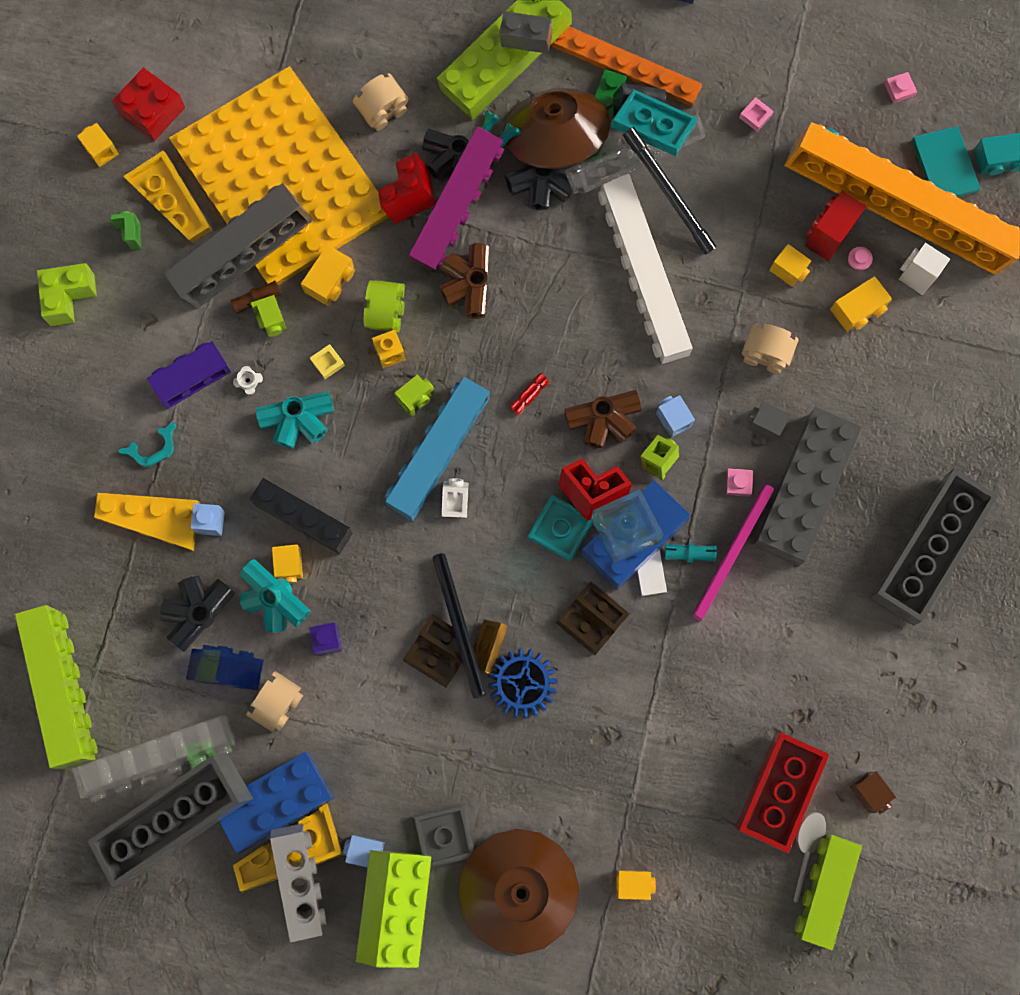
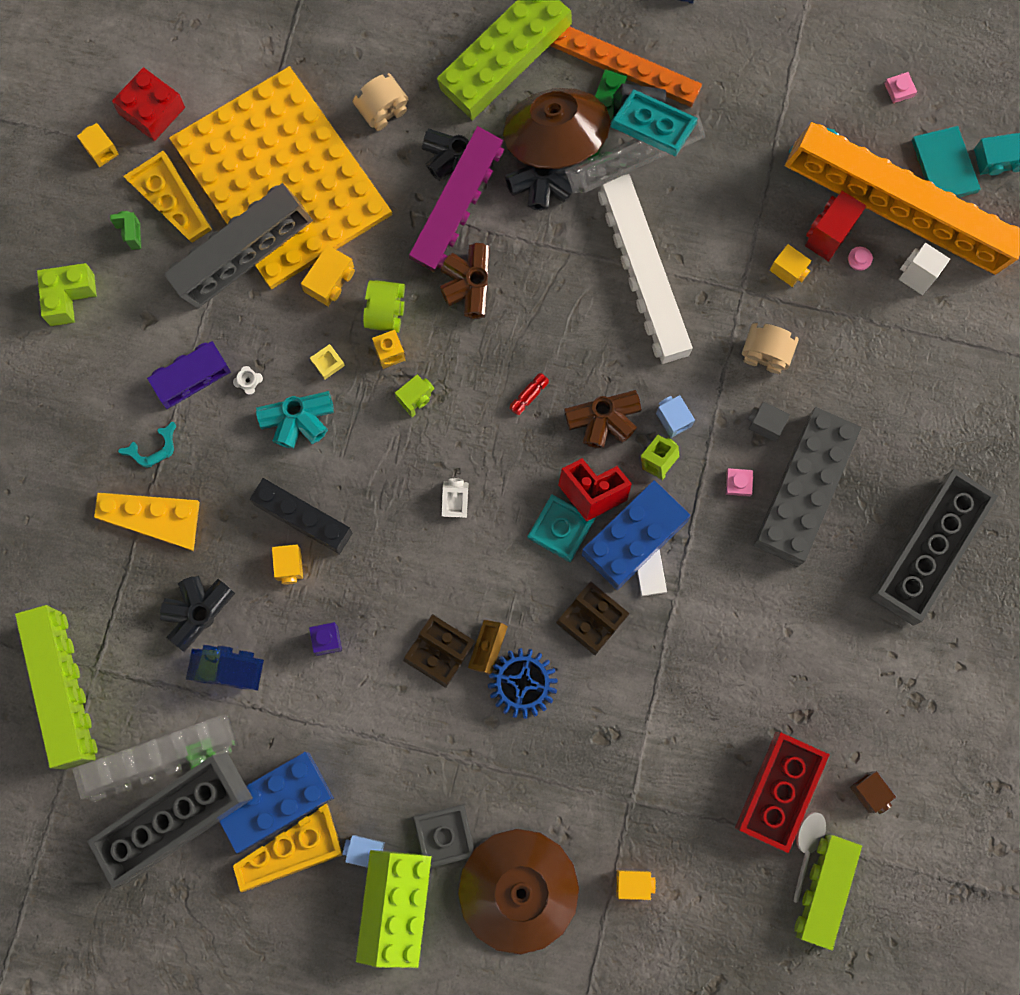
light blue brick [191,503,225,536] -> none
reddish brown pin [231,280,282,314] -> none
teal piece [239,559,311,633] -> none
tan brick [246,671,304,733] -> none
lime brick [251,295,287,337] -> none
light grey brick [270,824,327,942] -> none
red brick [378,153,437,224] -> none
dark azure brick [385,377,490,522] -> none
black axle [433,553,486,699] -> none
teal helmet [482,110,521,148] -> none
dark grey brick [499,11,553,54] -> none
clear light blue brick [591,489,664,564] -> none
black piece [622,127,717,255] -> none
teal pin [665,543,717,563] -> none
dark pink tile [691,485,774,622] -> none
bright pink plate [739,97,774,132] -> none
yellow brick [830,276,892,332] -> none

